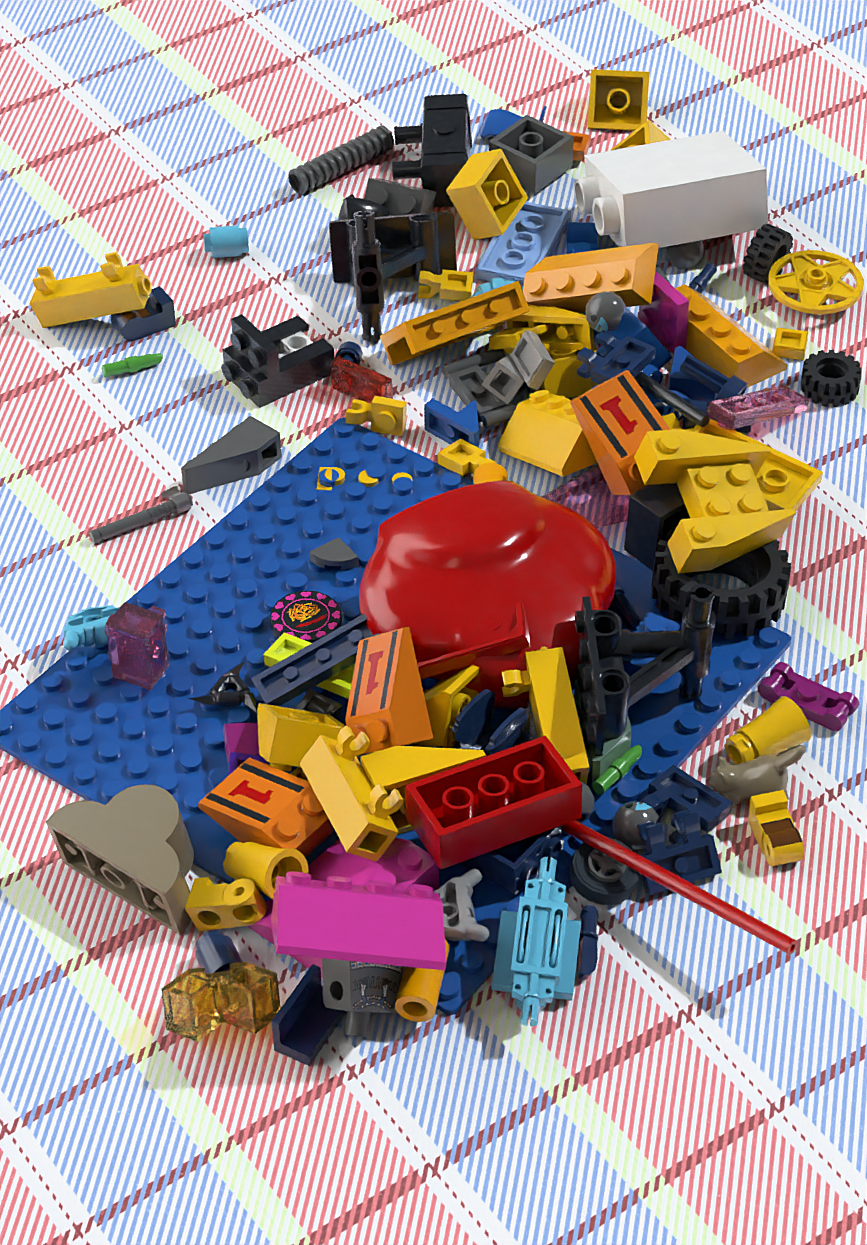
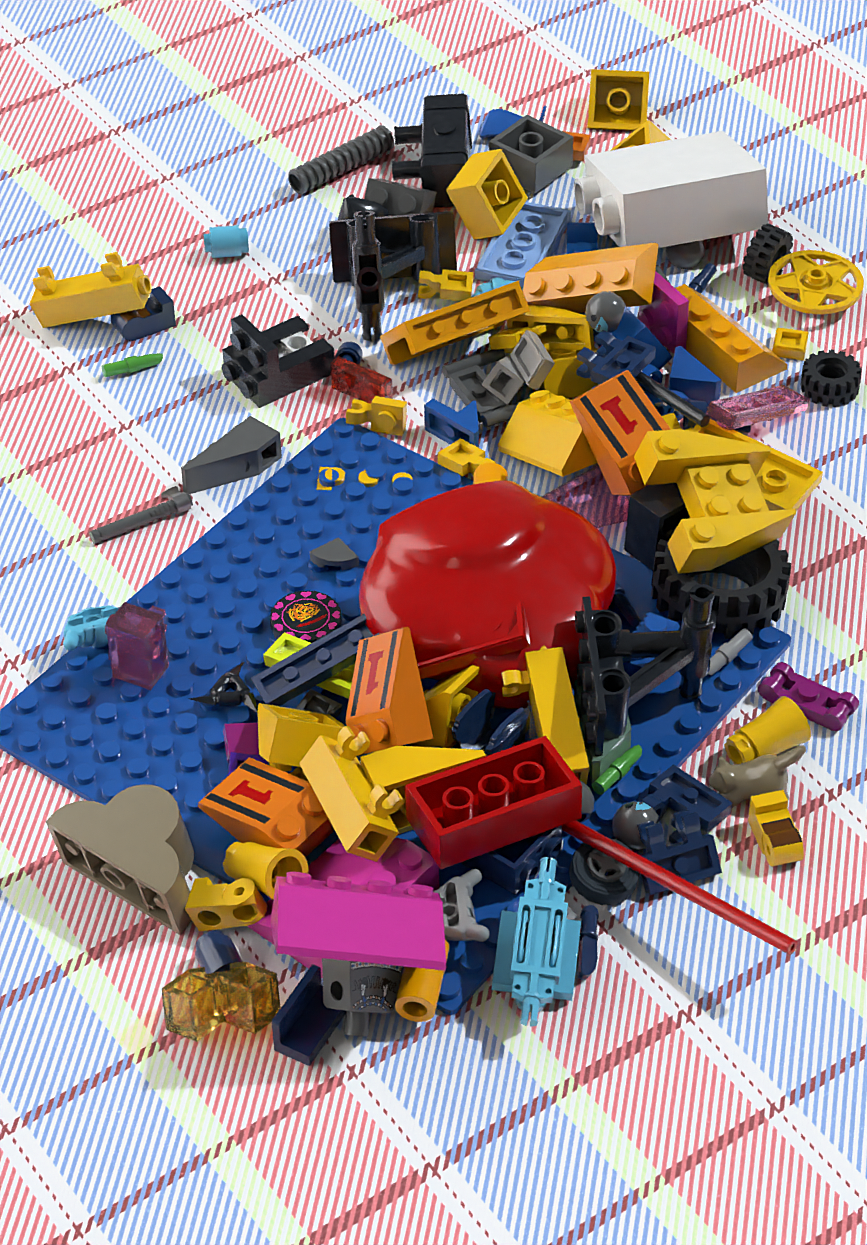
dark blue piece [679,354,748,415] -> none
none -> light grey piece [708,629,753,675]

